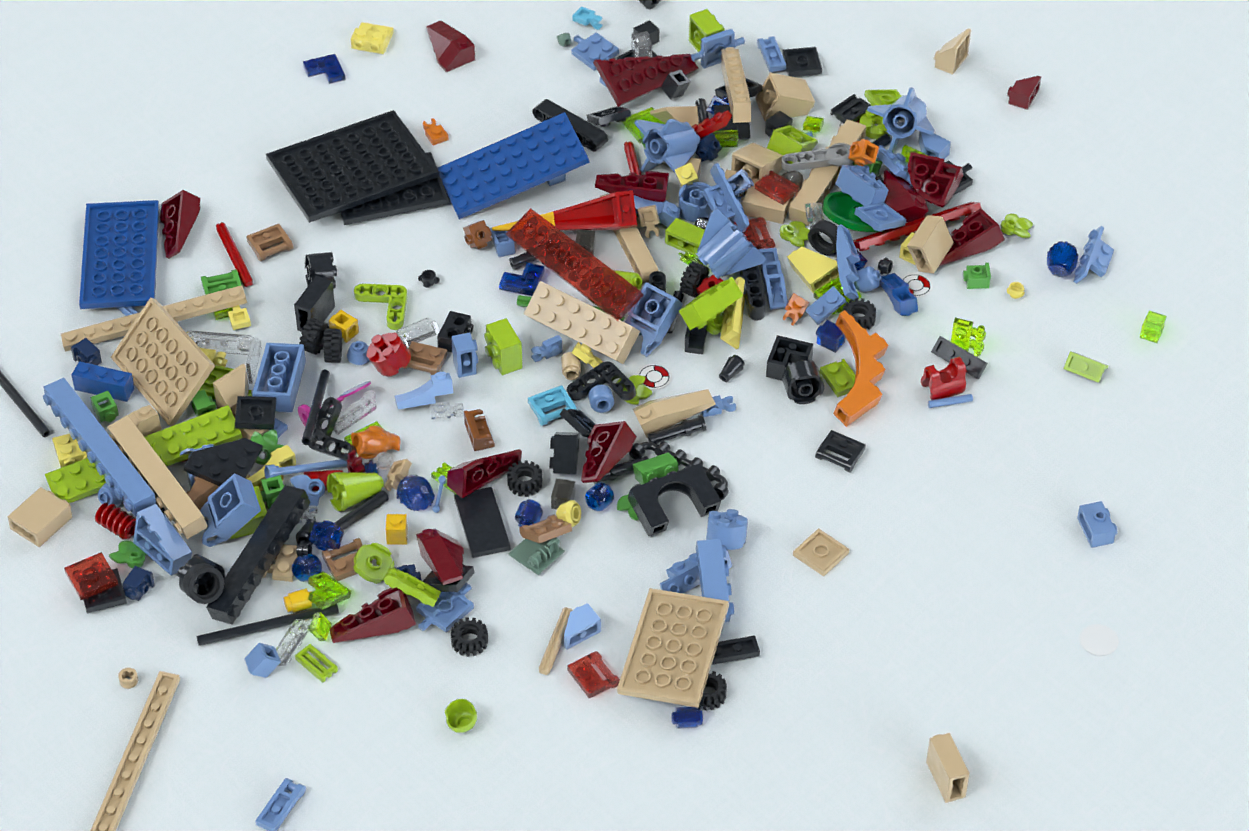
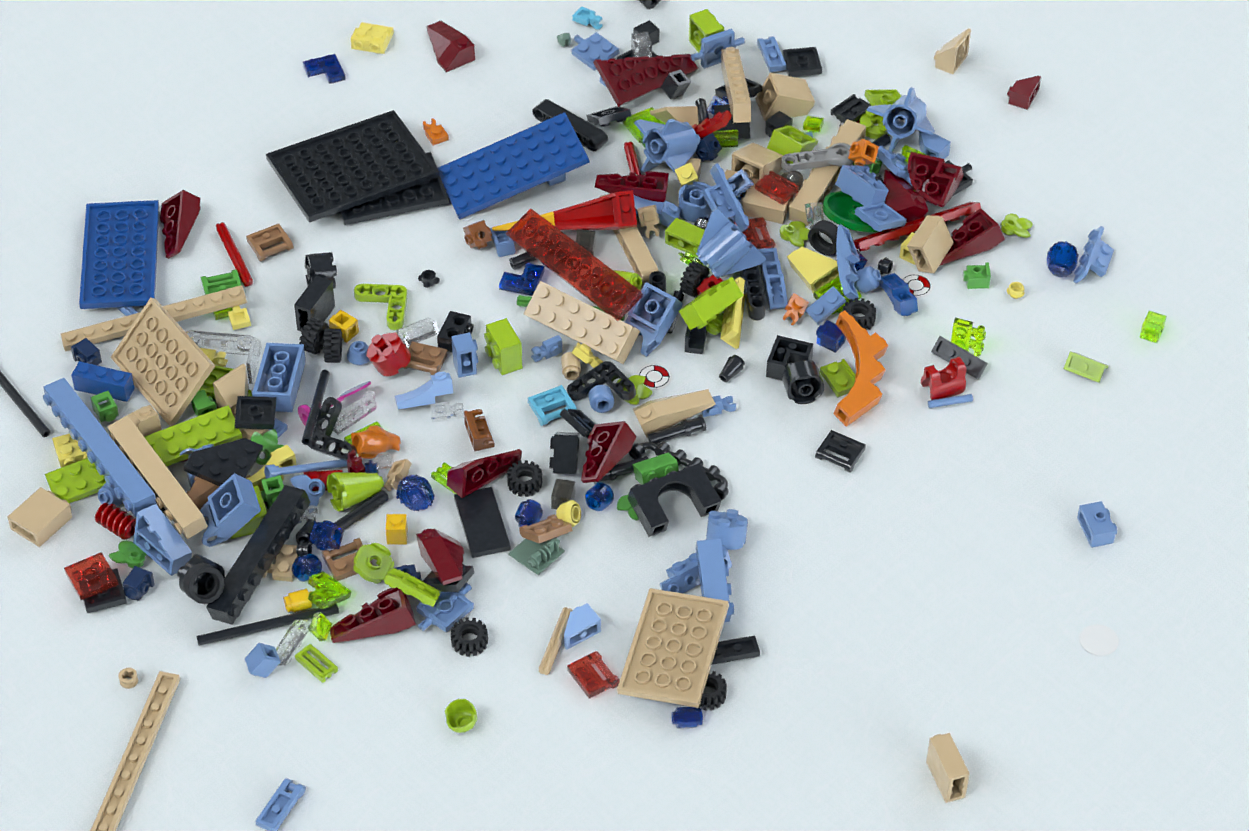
medium blue hinge [432,476,447,513] -> none
tan tile [793,528,849,577] -> none

